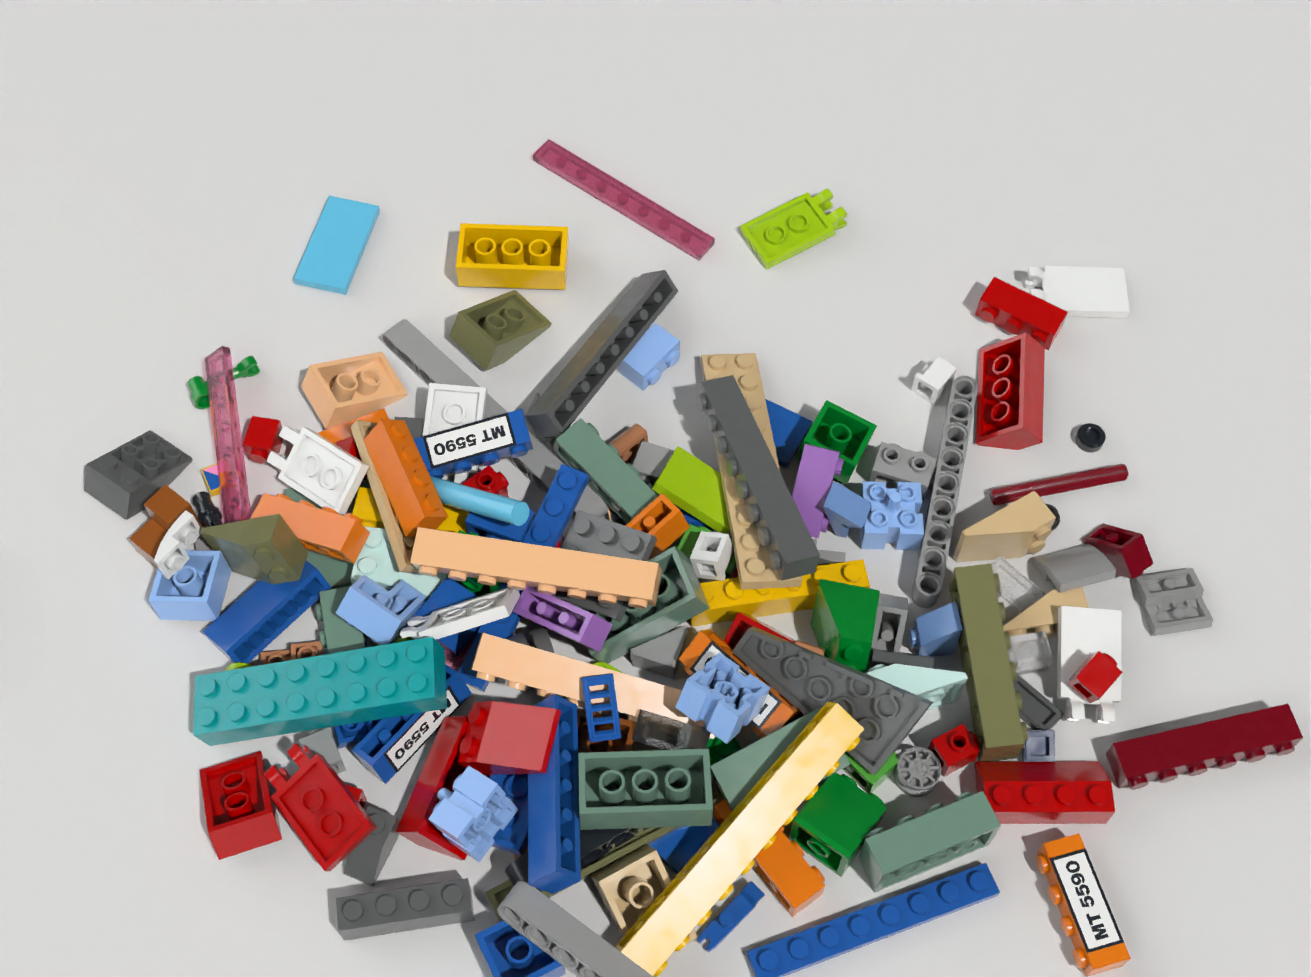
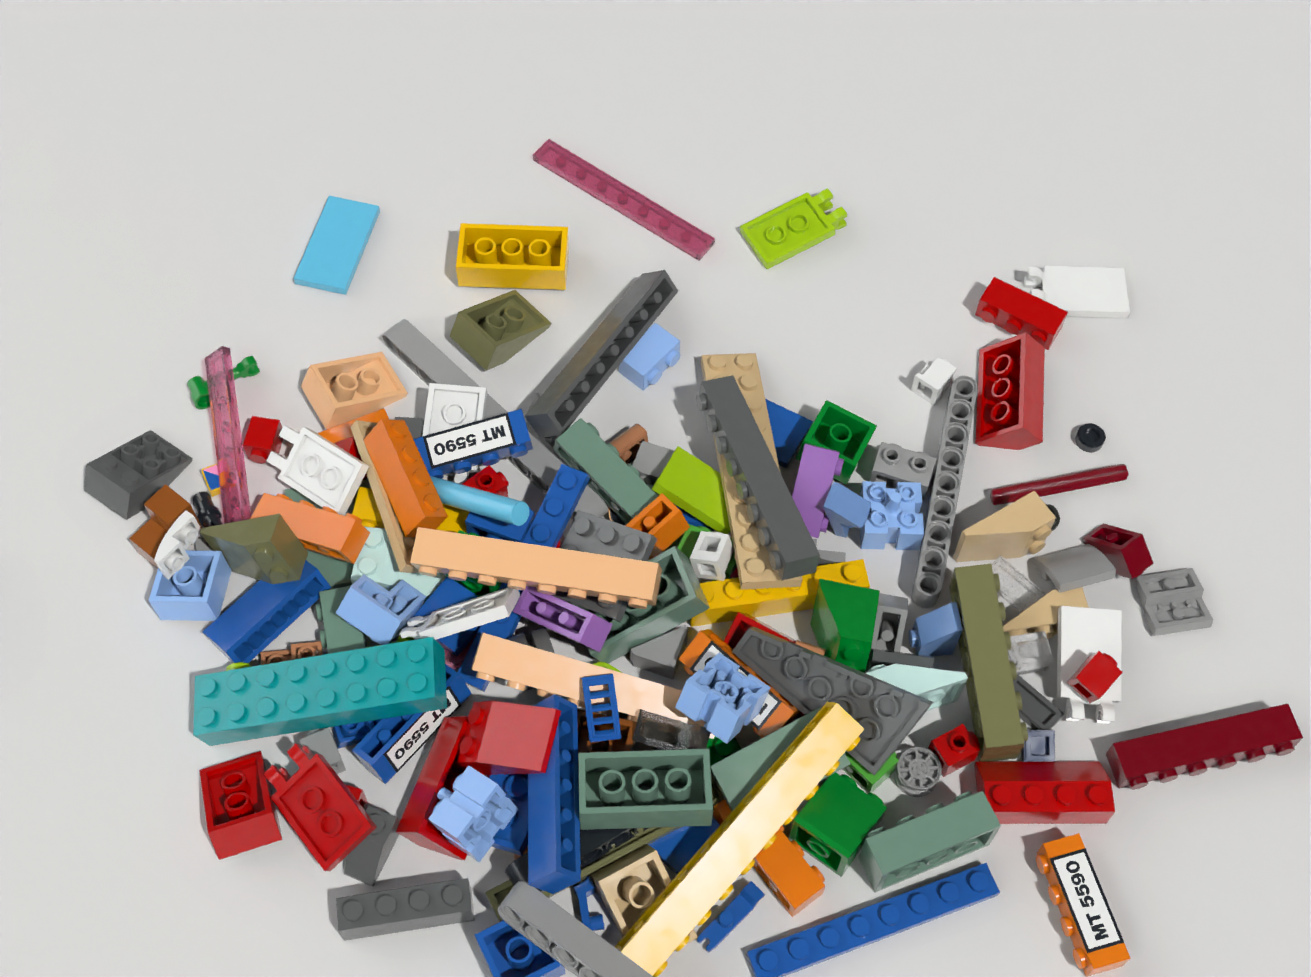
none -> blue piece [573,876,604,931]

